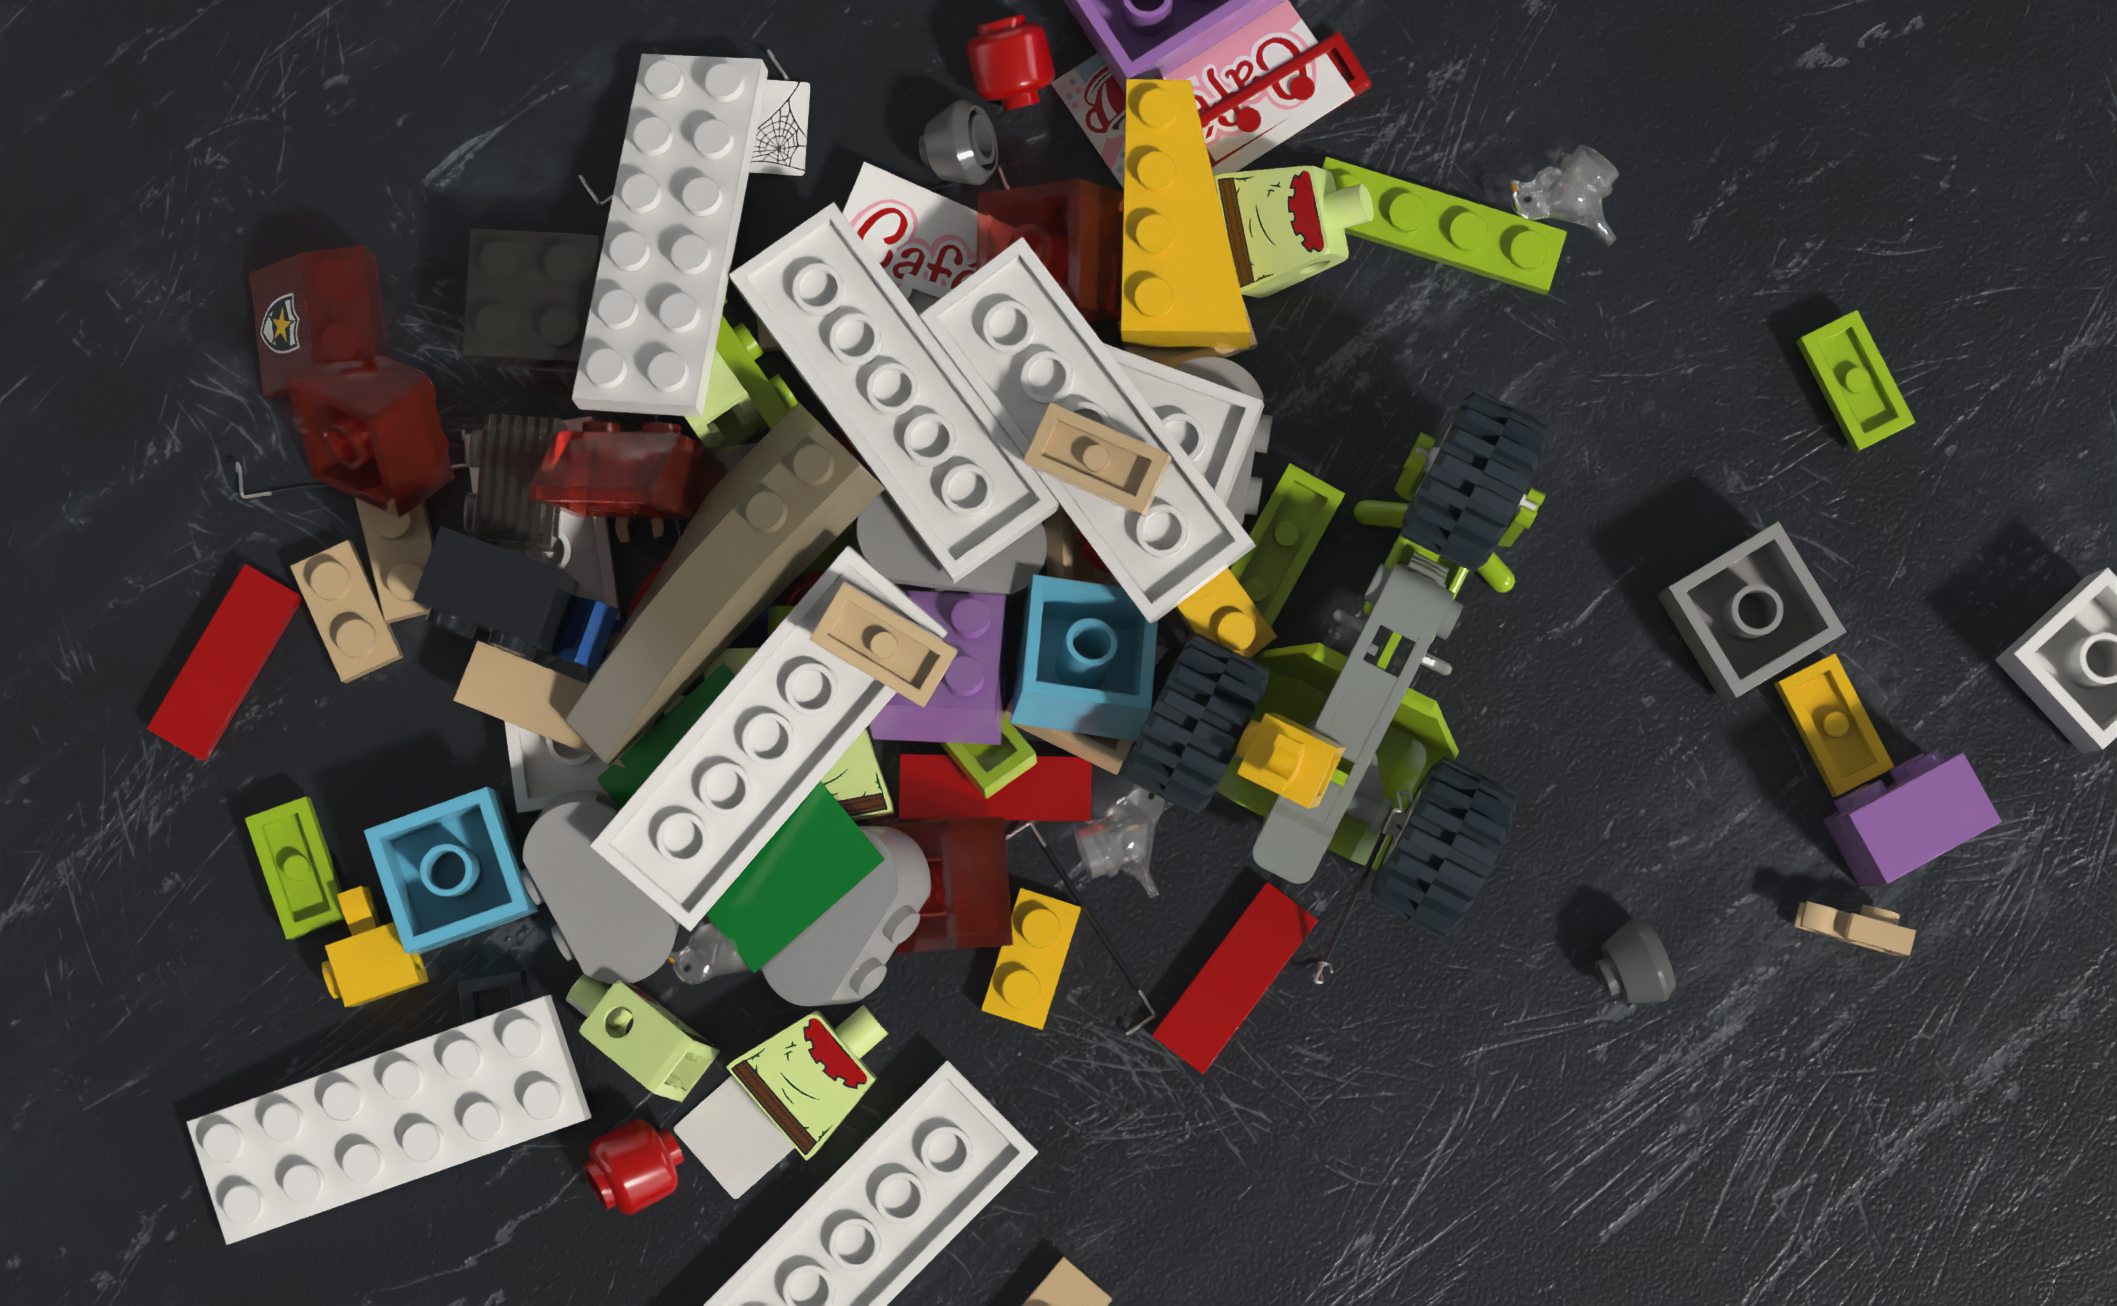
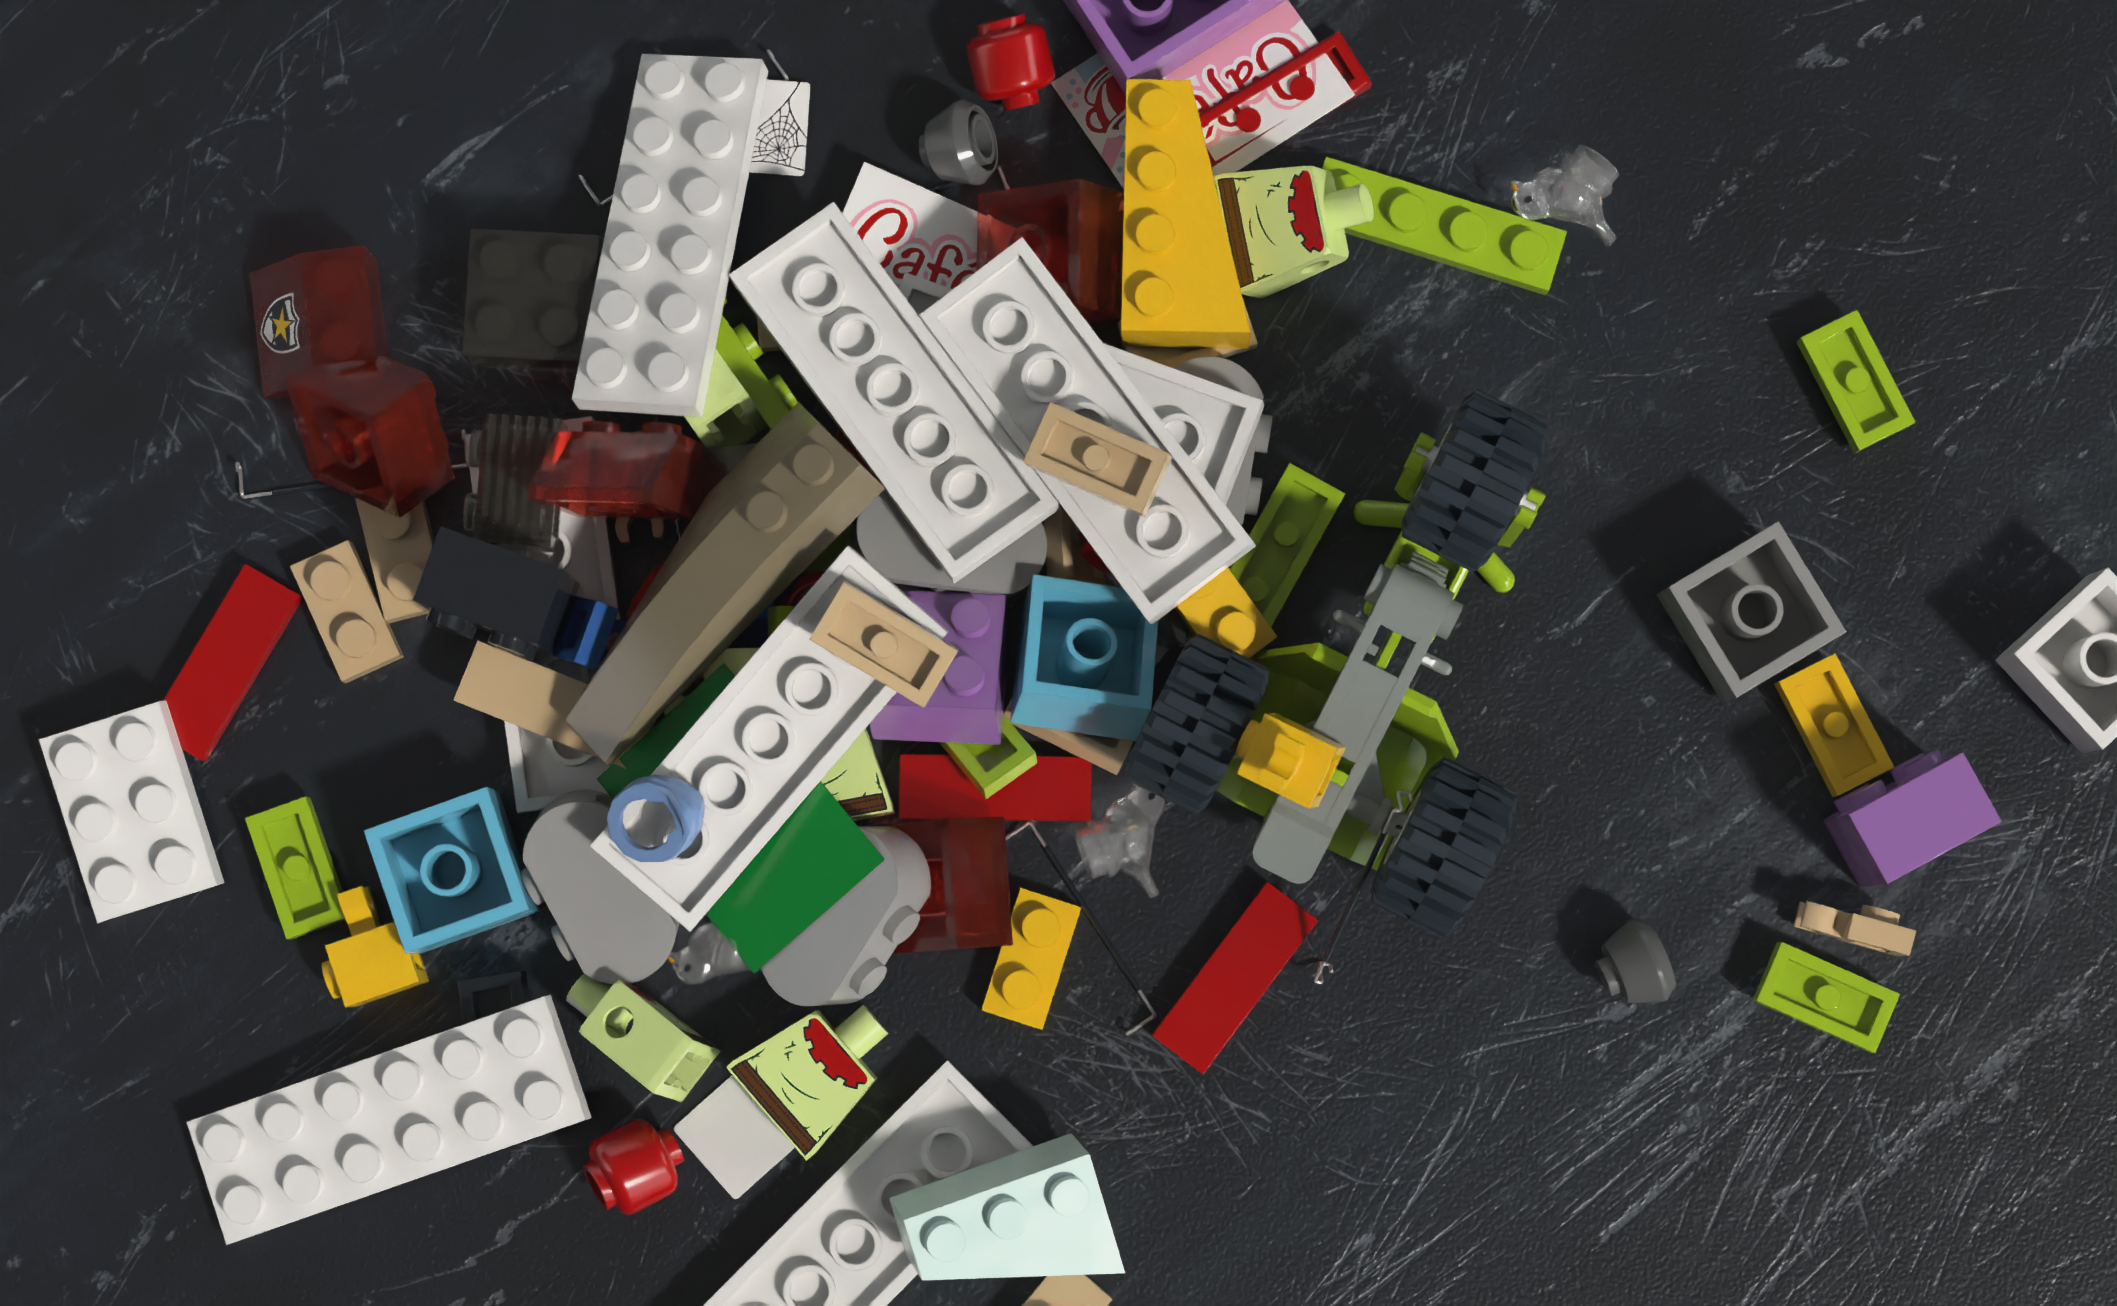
none -> white plate [39,700,224,923]
none -> medium blue piece [607,775,705,862]
none -> light aqua wedge [889,1133,1125,1280]
none -> lime plate [1752,942,1900,1053]

